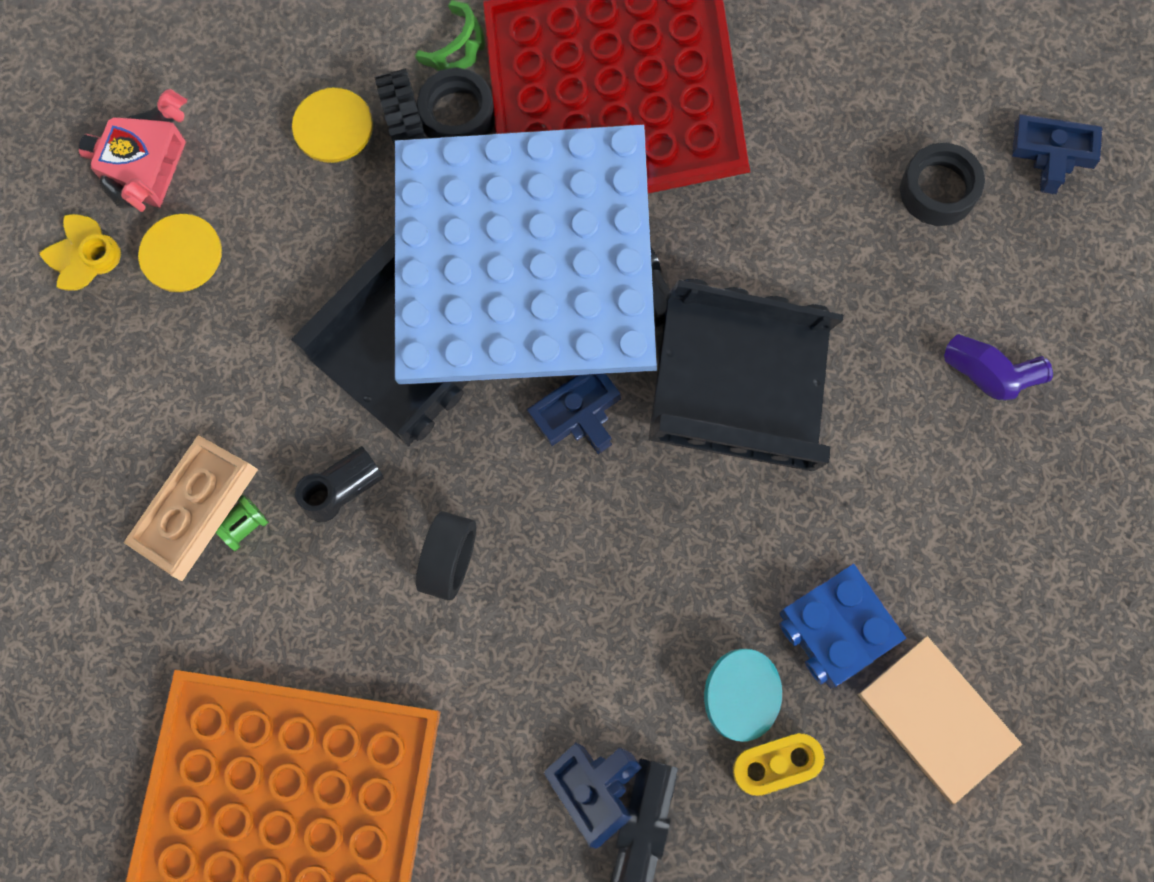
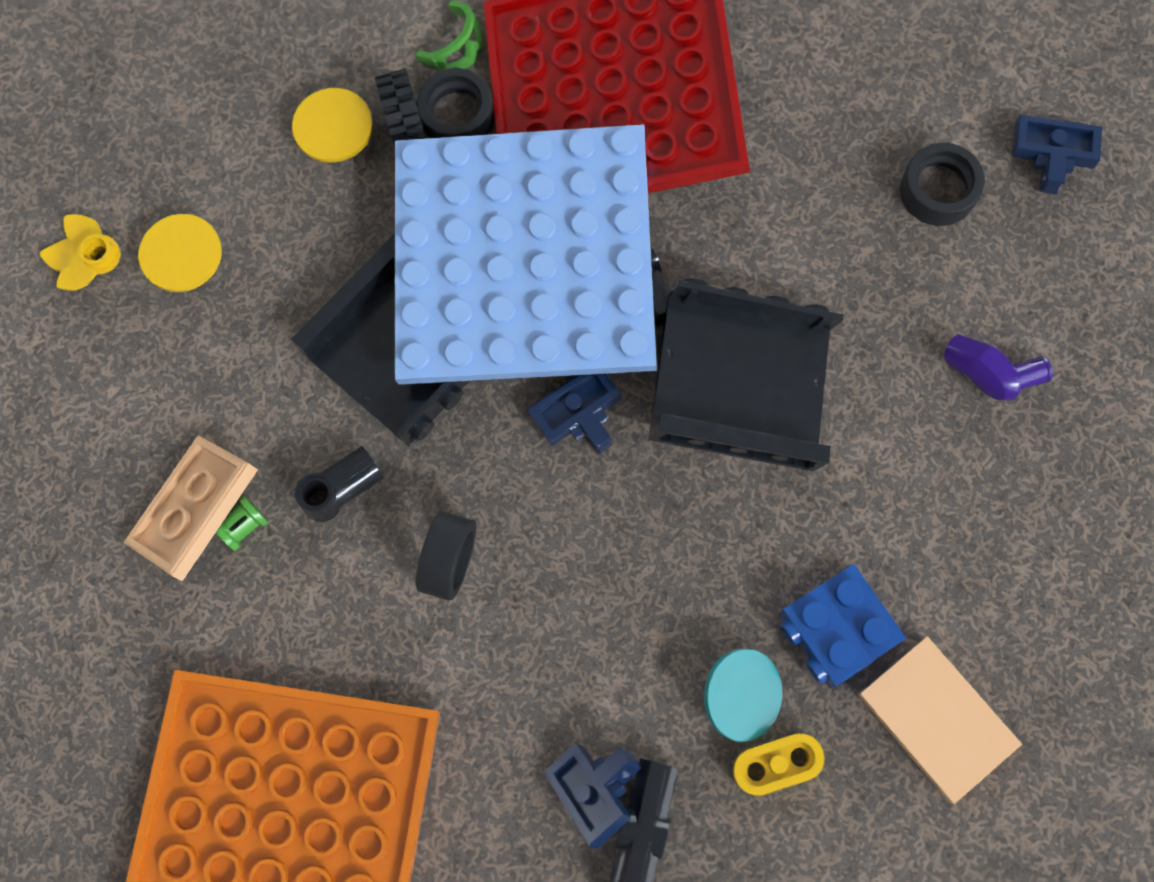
coral torso [79,89,188,212] -> none

